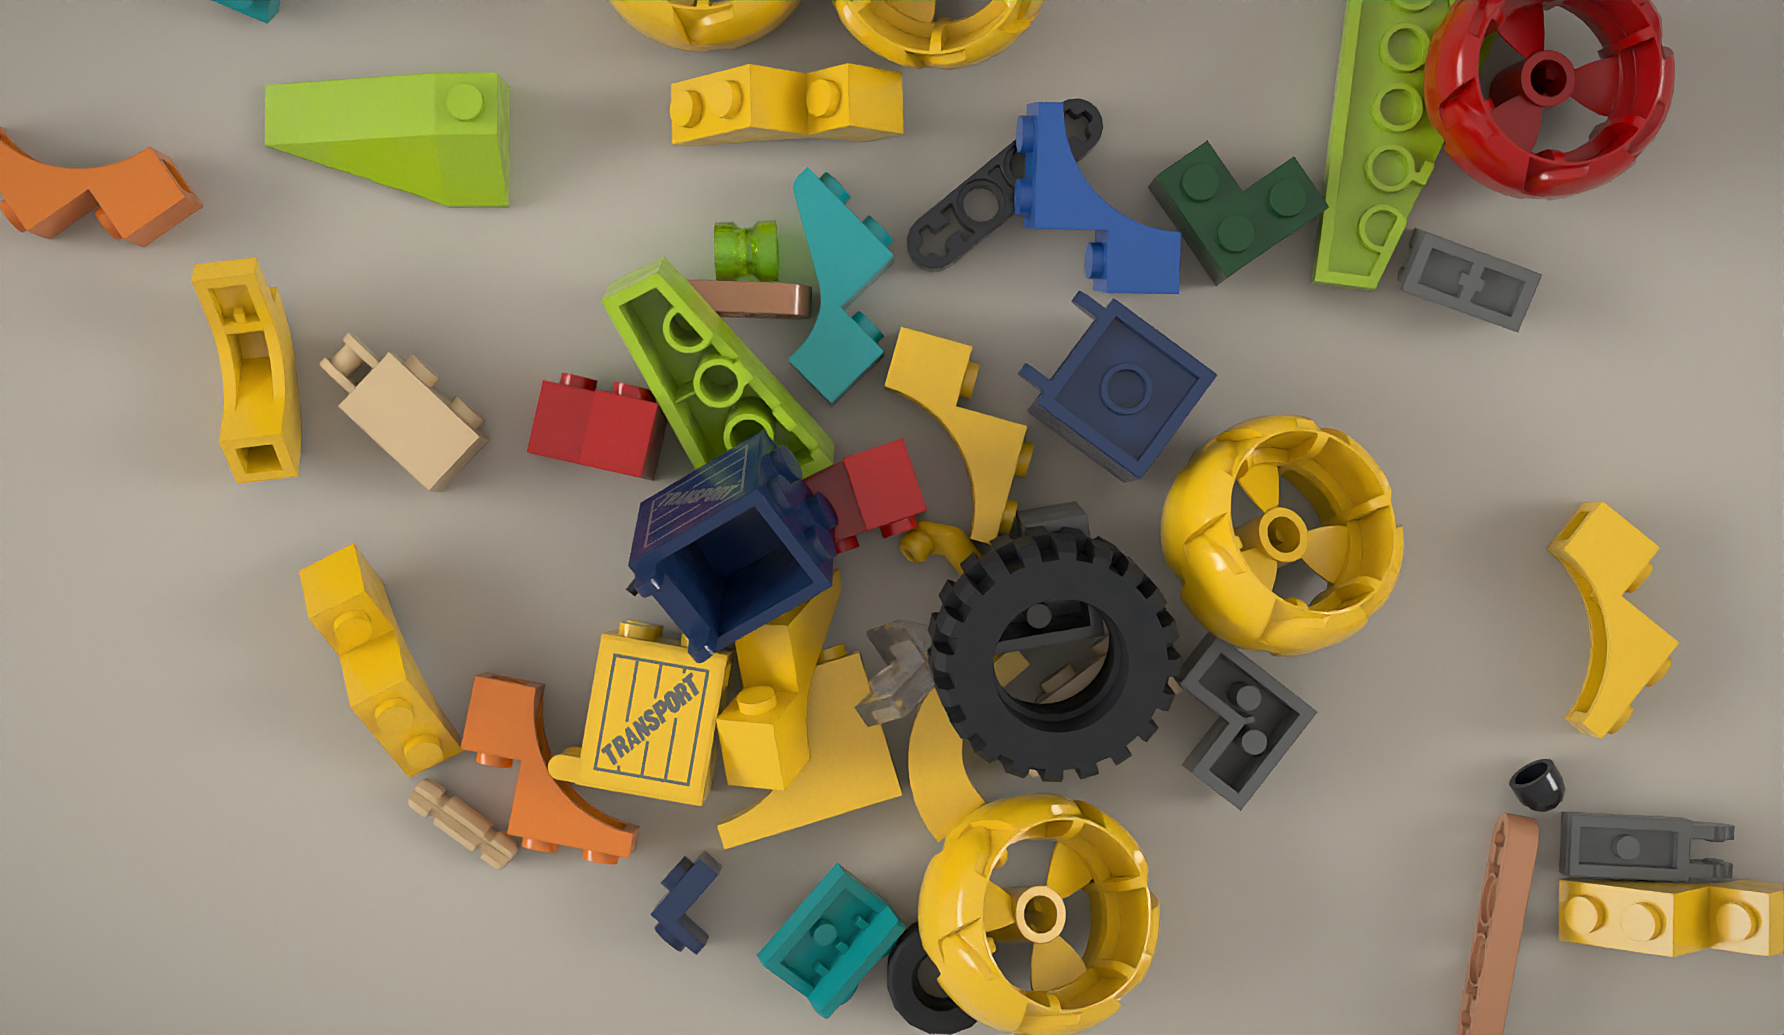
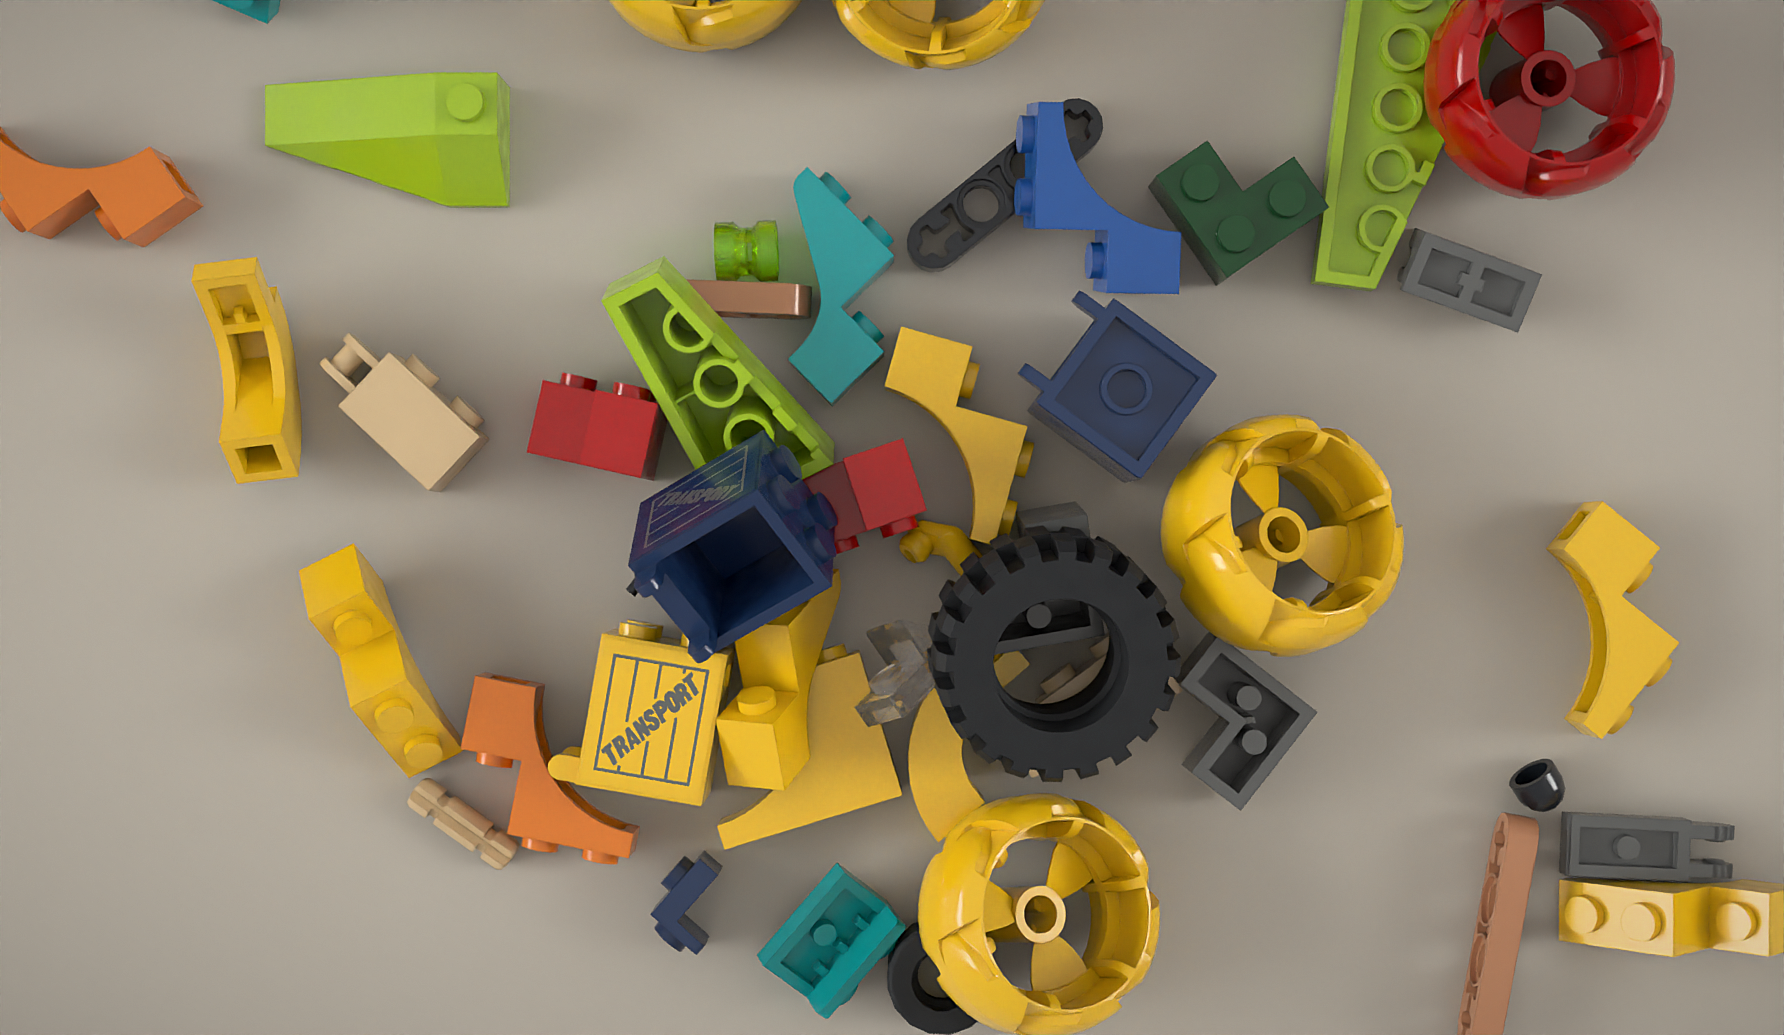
yellow arch [670,63,903,146] -> none

